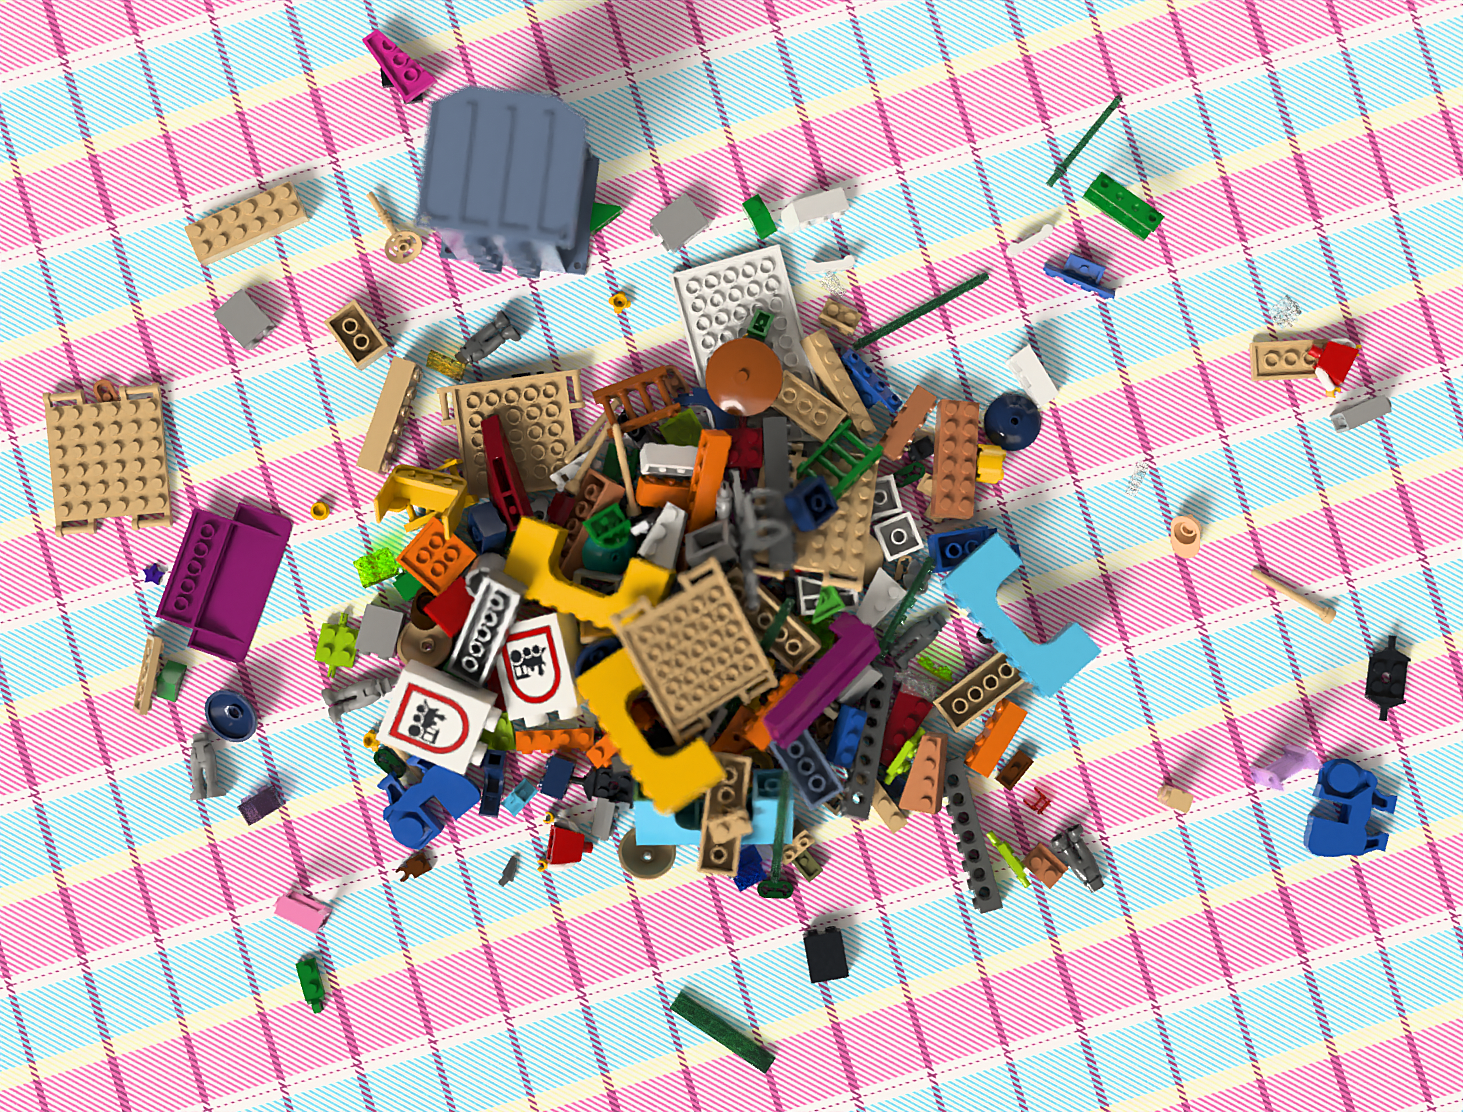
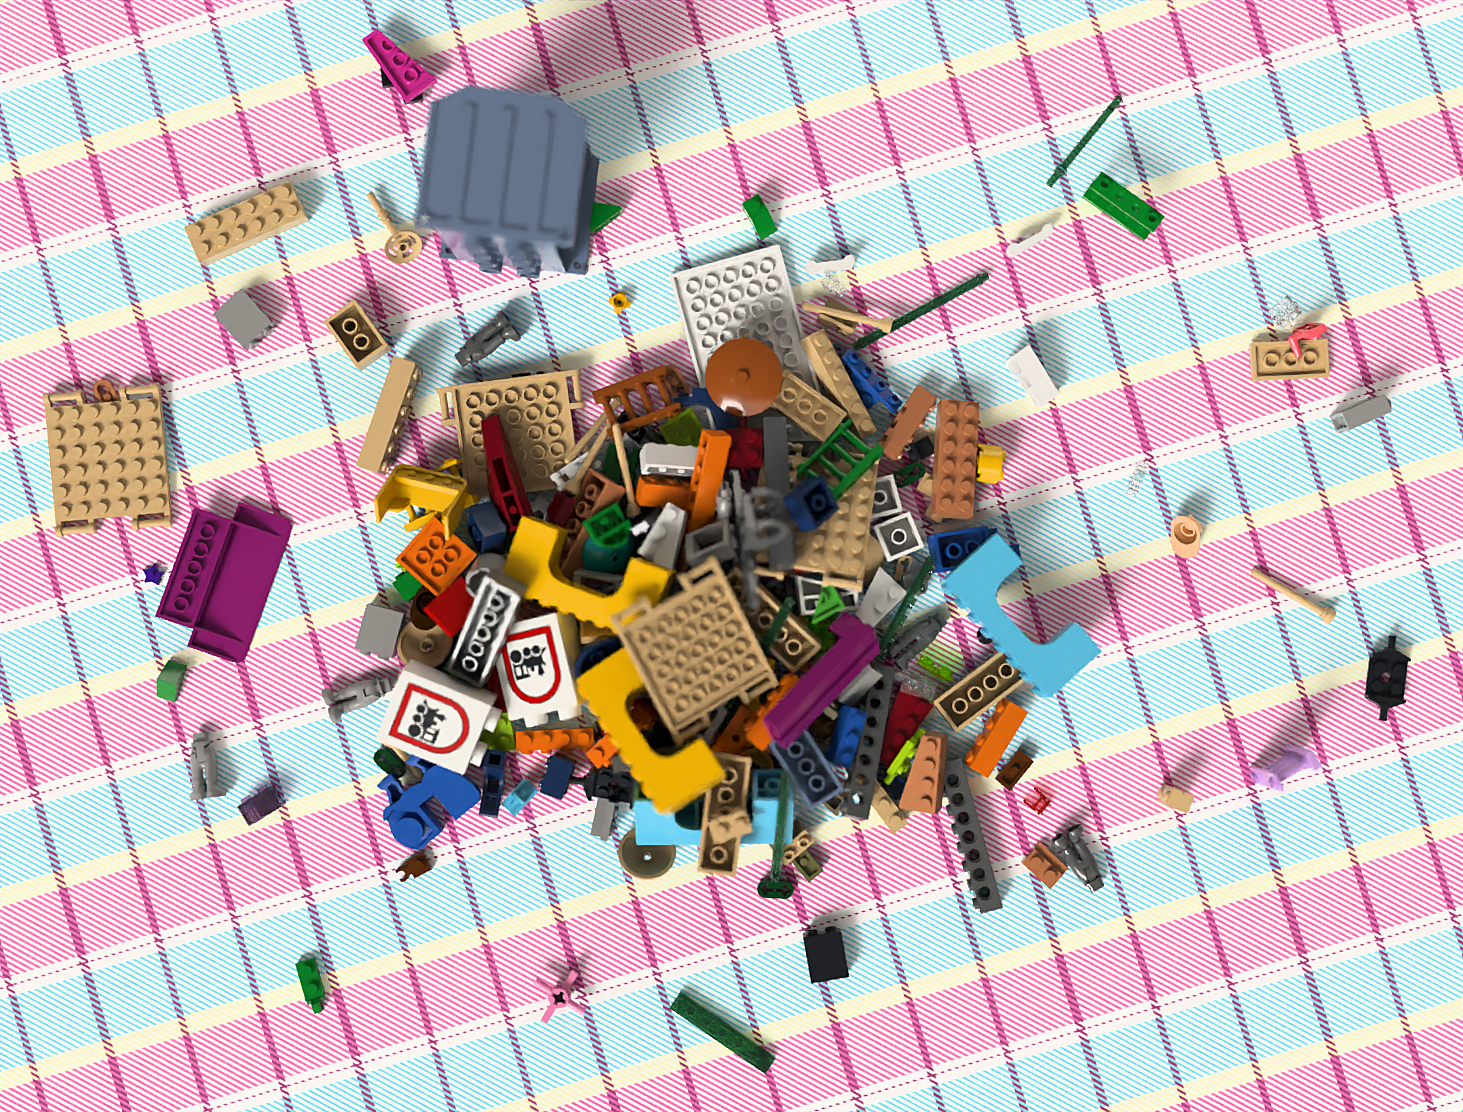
tan plate [133,634,164,716] -> none
dark blue dish [204,689,258,742] -> none
bright pink window [273,890,333,934] -> none
yellow plate [310,501,330,521] -> none
lime plate [314,613,359,678] -> none
clear neon green bracket [353,547,400,589] -> none
yellow plate [363,730,381,752] -> none
clear yellow plate [426,349,466,382] -> none
dark grey bar [498,856,517,887] -> none
red torso [537,812,593,872] -> none
light grey brick [649,193,709,254] -> none
clear blue plate [728,844,767,892] -> none
green slope [746,309,775,343] -> none
white wedge [779,187,850,235] -> none
dark blue dish [983,394,1041,451] -> none
lime plate [986,830,1031,888] -> none
blue bracket [1043,252,1116,299] -> none
blue animal [1303,758,1398,857] -> none
red torso [1307,338,1362,398] -> none
none -> bright pink bar [533,970,586,1023]
none -> tan piece [802,302,893,333]
none -> coral plate [1288,322,1327,358]

